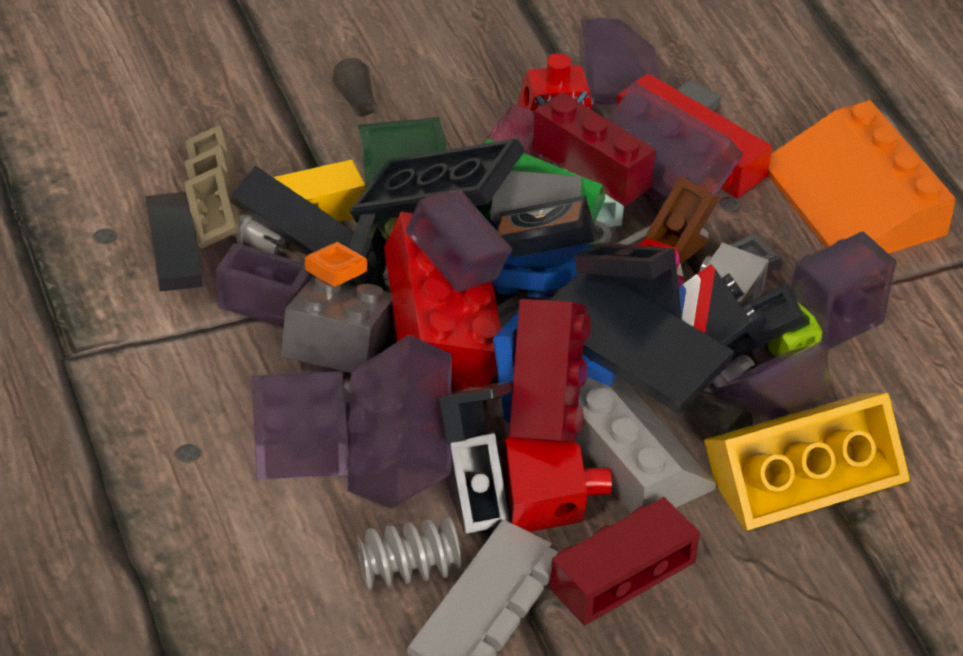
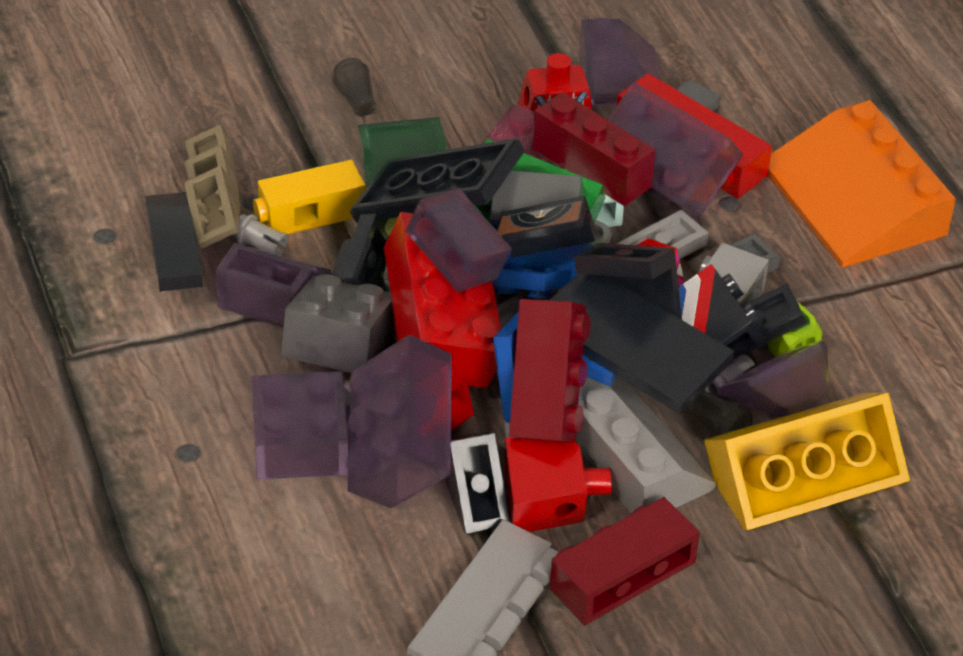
black tile [230,166,354,255] -> none
orange tile [305,242,367,287] -> none
light grey piece [357,516,461,590] -> none
black panel [439,381,513,443] -> none
reddish brown slope [643,175,720,264] -> none
brick [791,231,897,355] -> none

